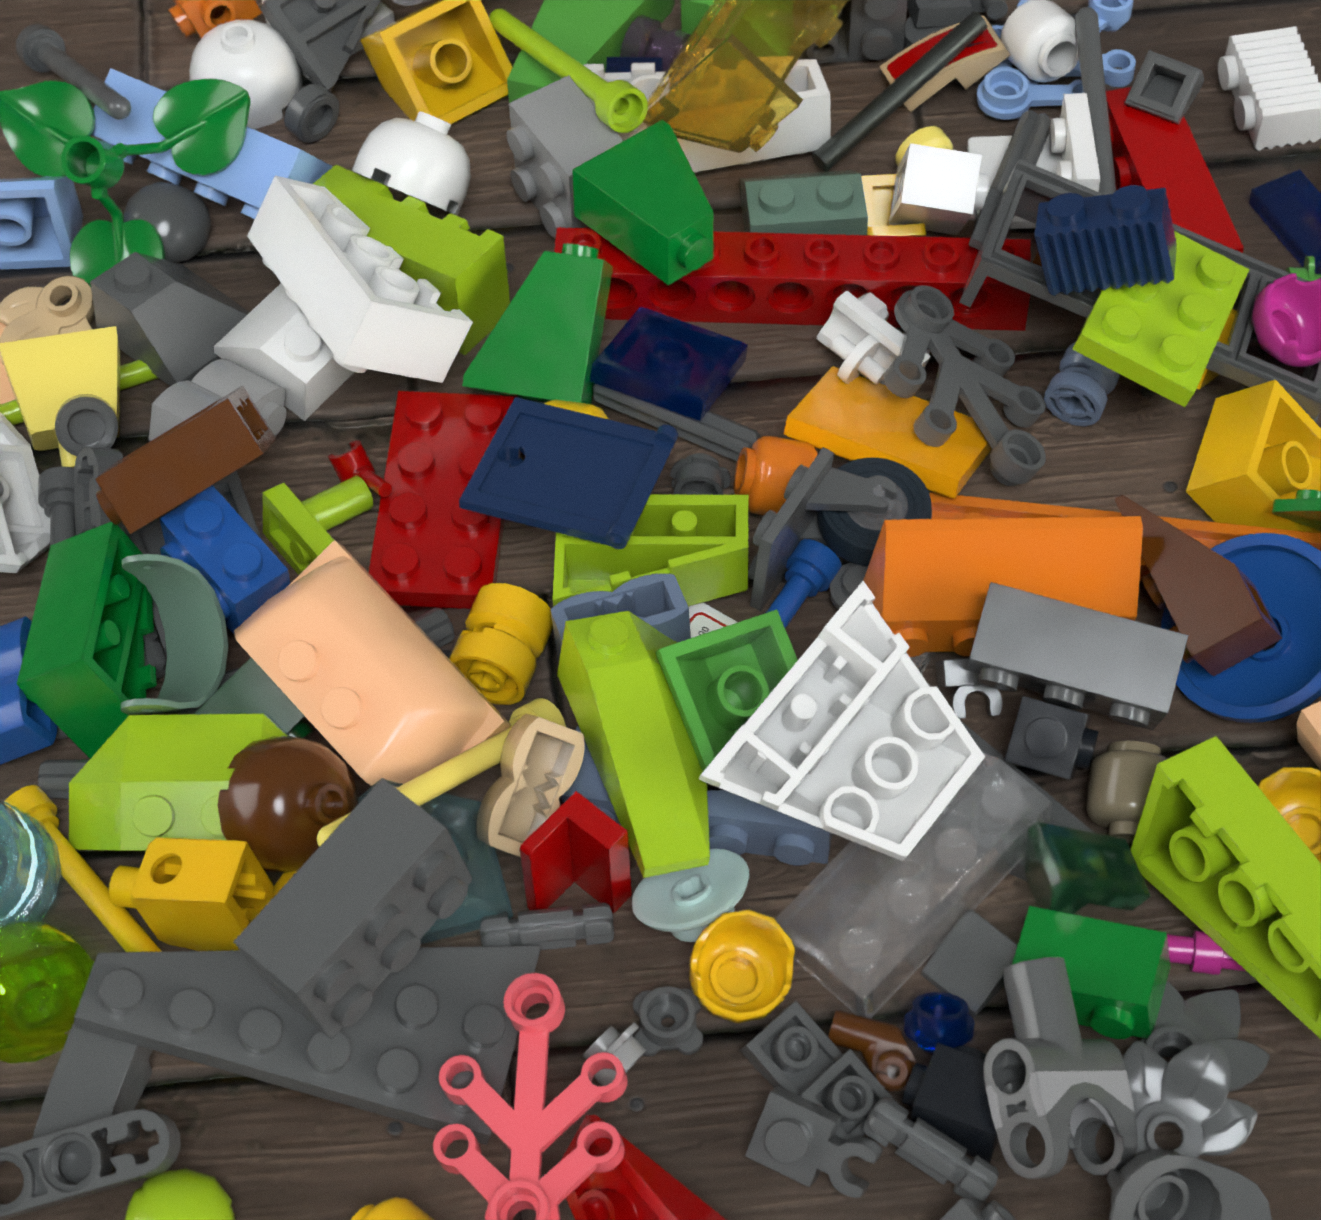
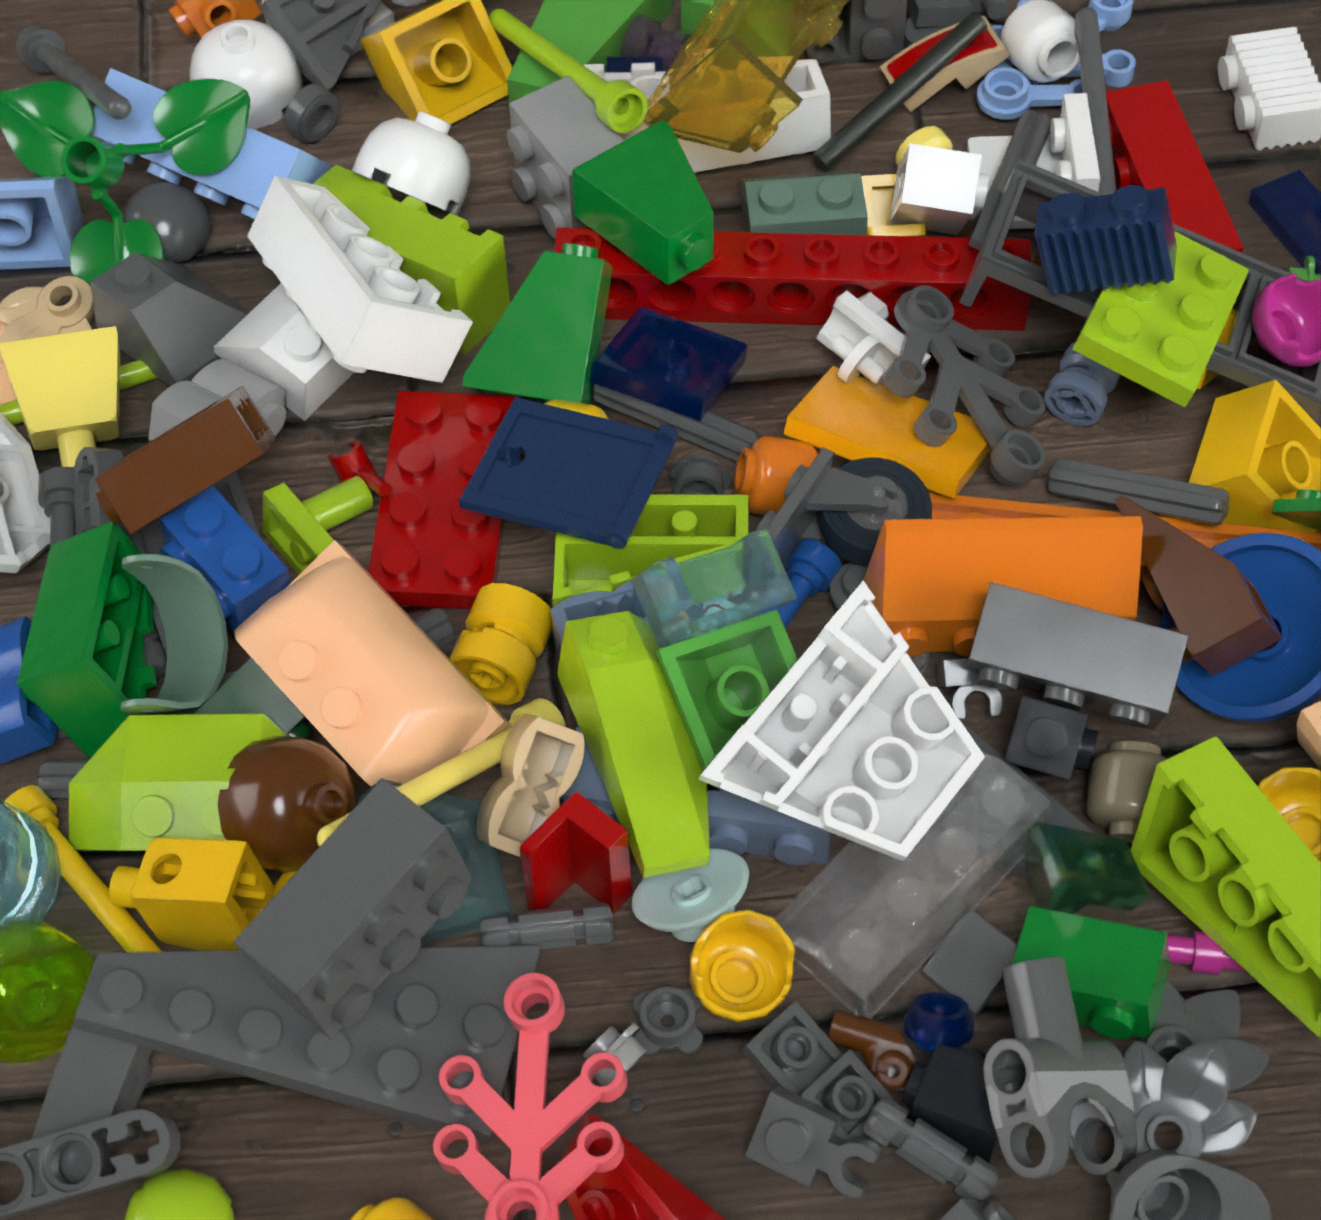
dark grey tile [55,394,118,456] -> none
dark grey slope [1125,50,1205,125] -> none
none -> clear light blue panel [631,528,797,648]
none -> dark grey axle [1048,459,1229,526]

